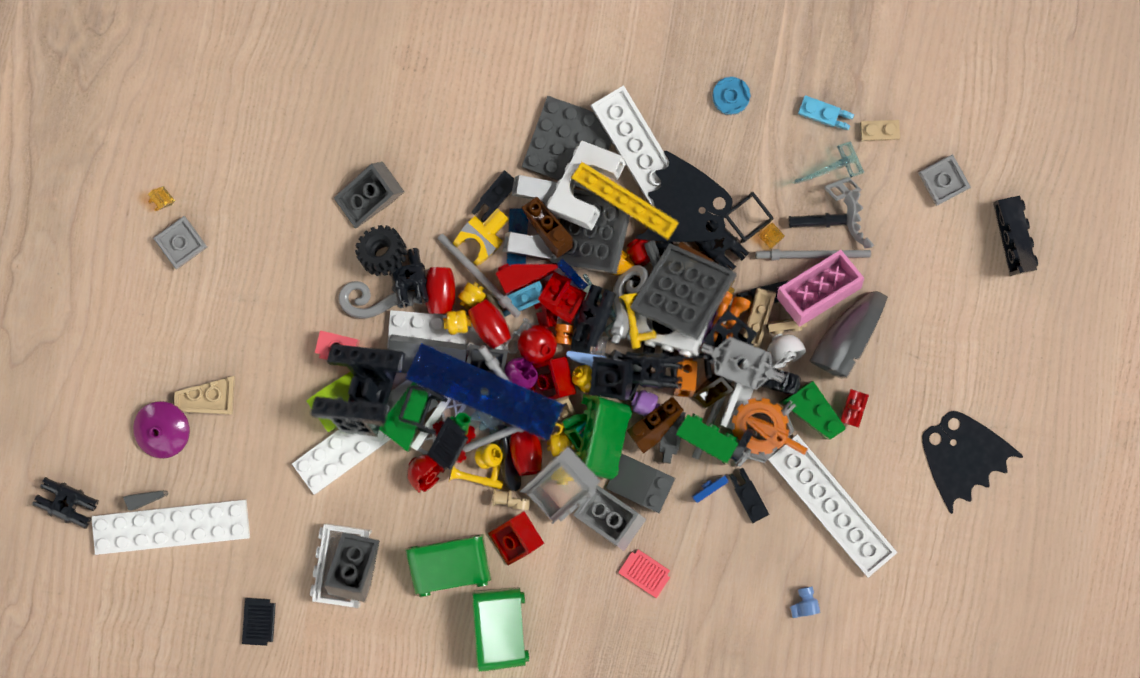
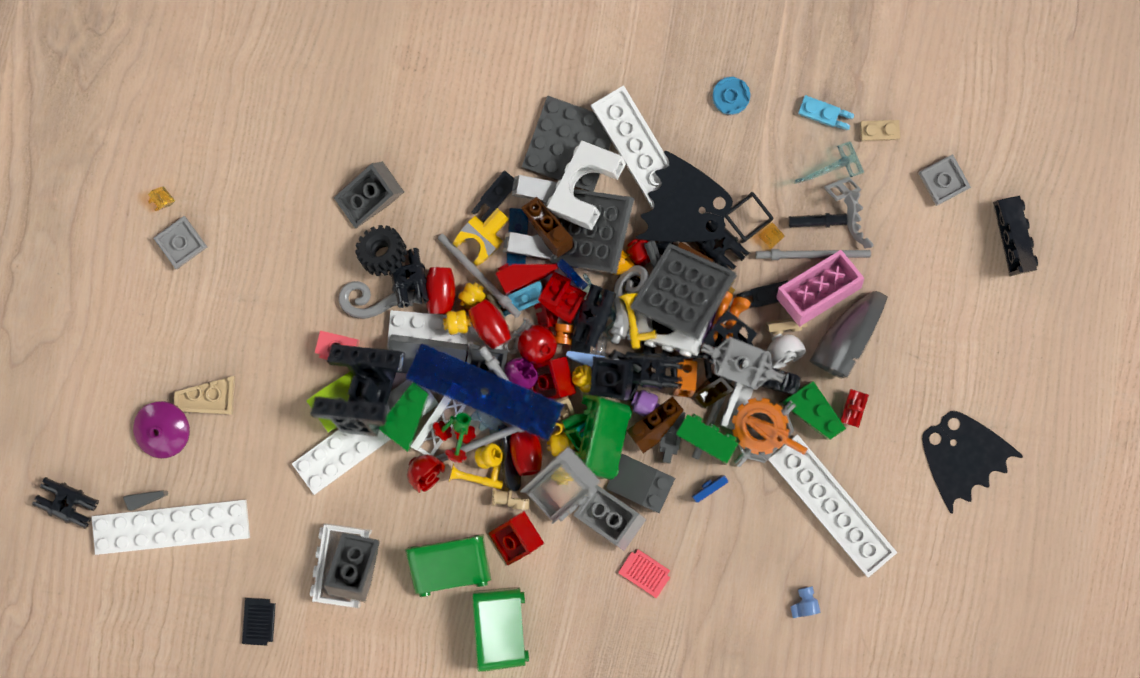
black piece [398,385,448,435] -> none
black window [427,417,468,470] -> none
yellow tile [571,162,679,239] -> none
black hinge [729,468,770,524] -> none
black tile [730,428,753,462] -> none
tan tile [743,288,776,348] -> none

